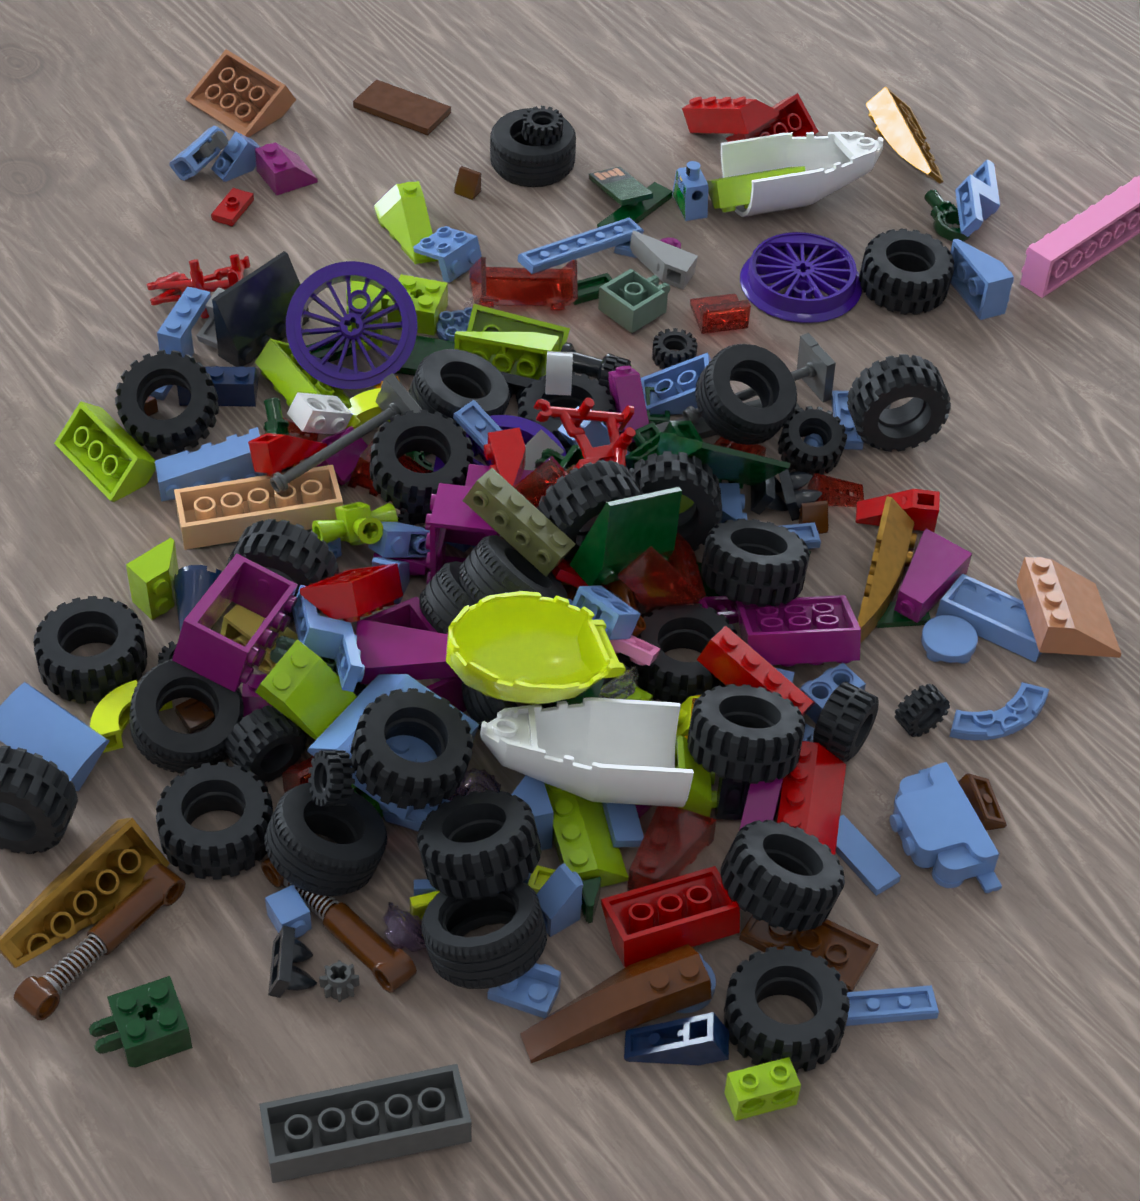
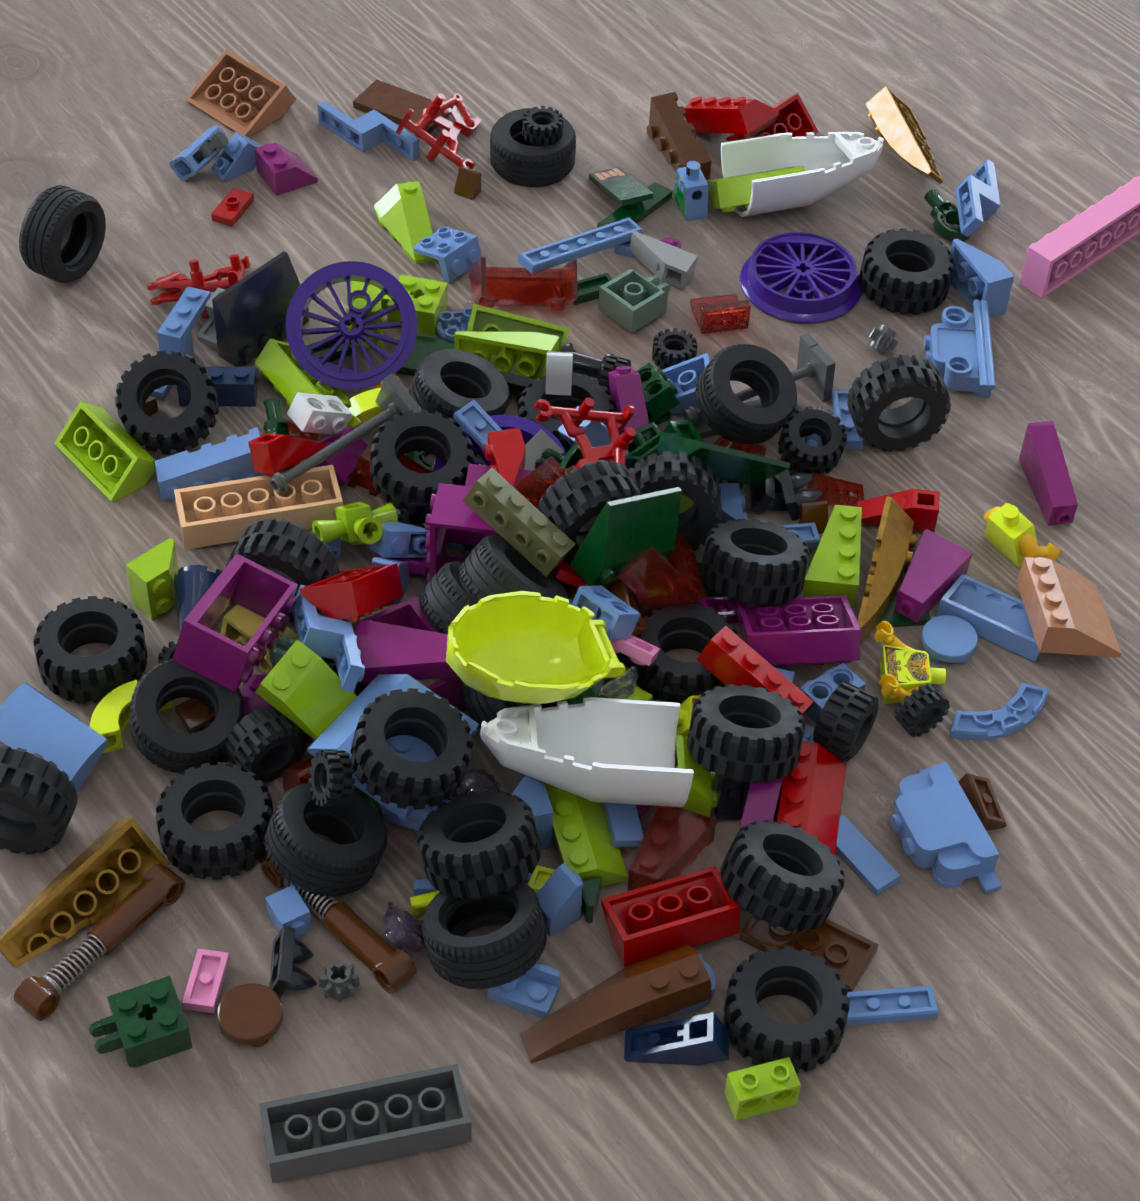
none -> black tyre [19,185,106,283]
none -> bright pink plate [182,949,230,1014]
none -> reddish brown tile [218,983,283,1047]
none -> medium blue bracket [318,101,420,161]
none -> red piece [396,93,481,171]
none -> dark green brick [637,362,680,421]
none -> reddish brown wedge [647,92,712,180]
none -> lime wedge [802,505,862,607]
none -> dark grey gear [867,324,898,354]
none -> torso [874,621,946,704]
none -> medium blue brick [924,299,996,398]
none -> neon yellow torso [984,502,1062,568]
none -> magenta slope [1019,421,1078,525]

